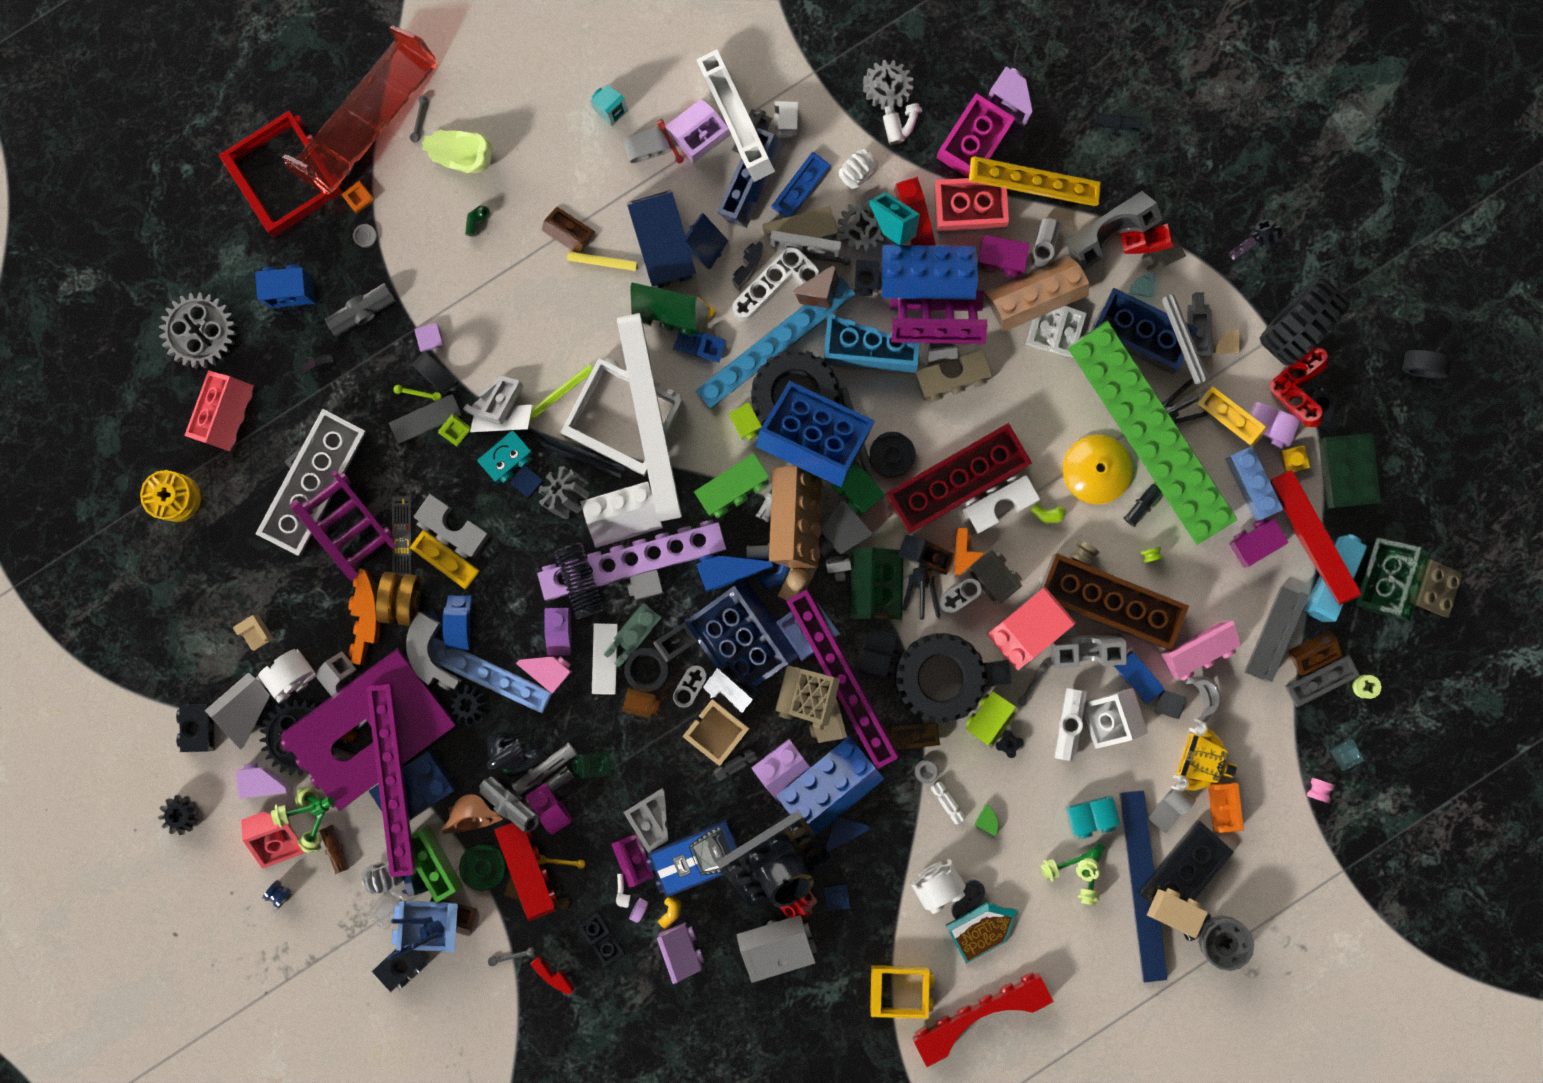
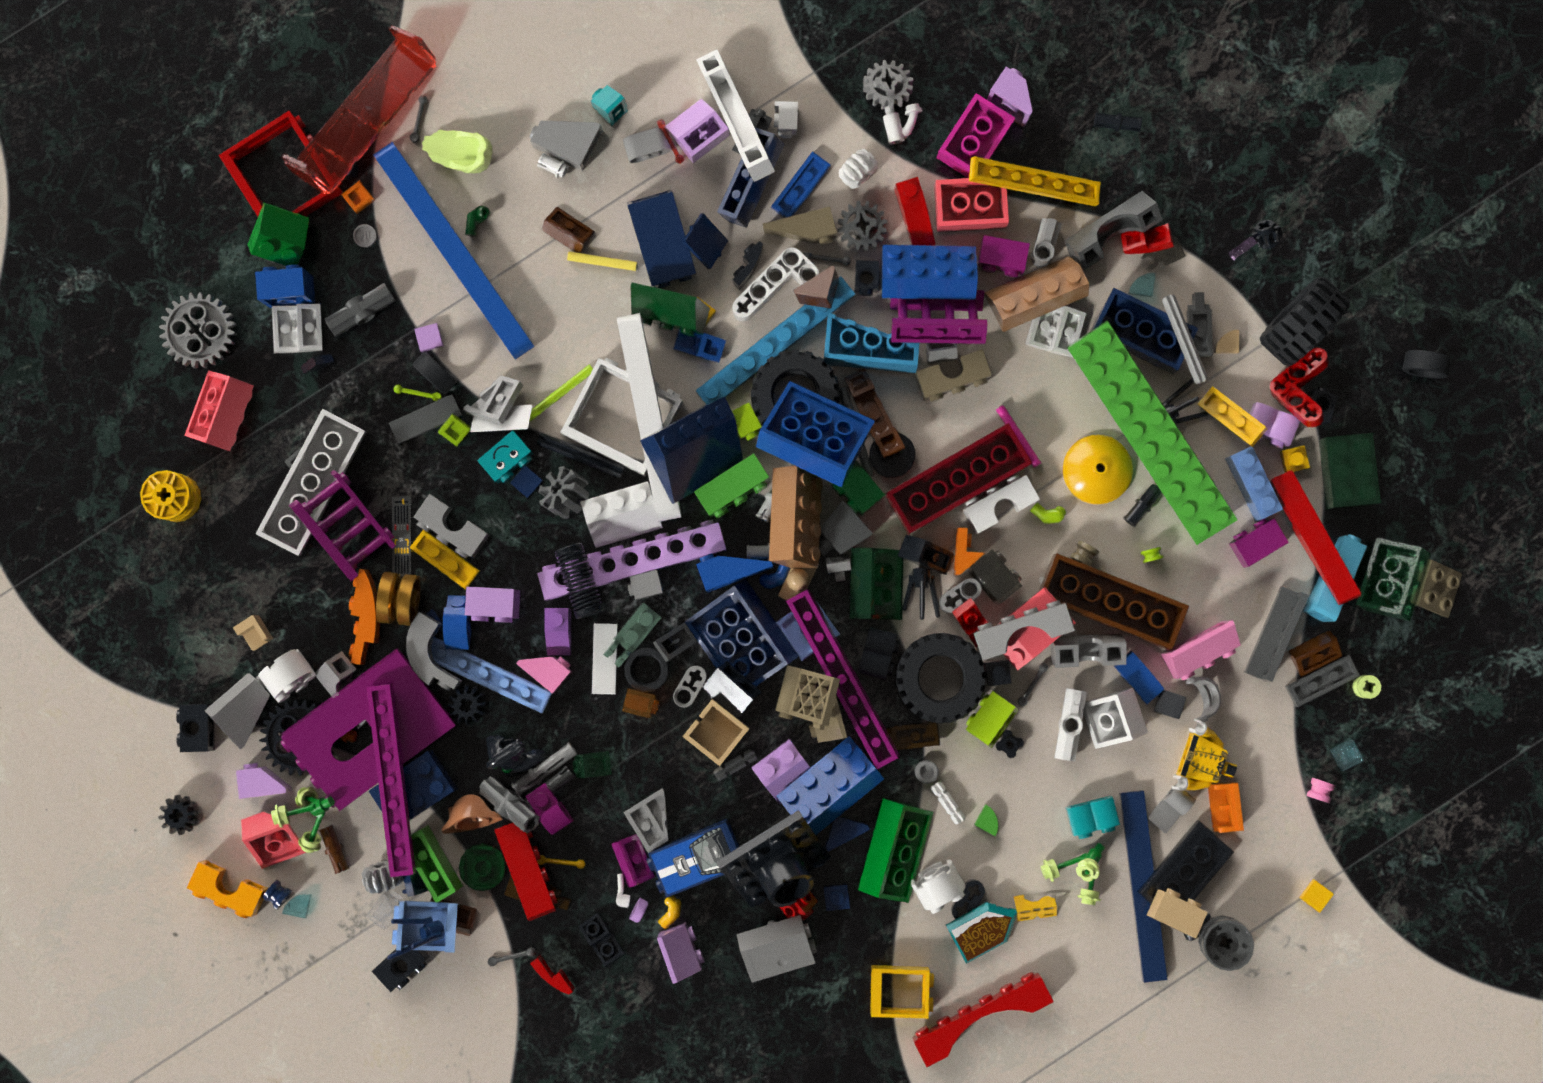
light grey tile [770,230,841,258] -> none
teal slope [869,192,920,245] -> none
none -> light orange arch [187,860,268,918]
none -> green slope [248,203,309,266]
none -> white slope [272,304,322,353]
none -> clear light blue tile [282,894,312,918]
none -> blue beam [373,142,535,360]
none -> lavender brick [465,587,520,623]
none -> light grey slope [529,121,603,171]
none -> white pin [537,153,569,178]
none -> dark blue slope [640,396,743,504]
none -> reddish brown slope [844,368,905,458]
none -> green slope [858,798,933,903]
none -> red slope [952,598,988,648]
none -> light grey arch [974,600,1076,660]
none -> dark pink bar [996,405,1041,468]
none -> yellow piece [1013,895,1057,922]
none -> yellow tile [1299,879,1334,913]

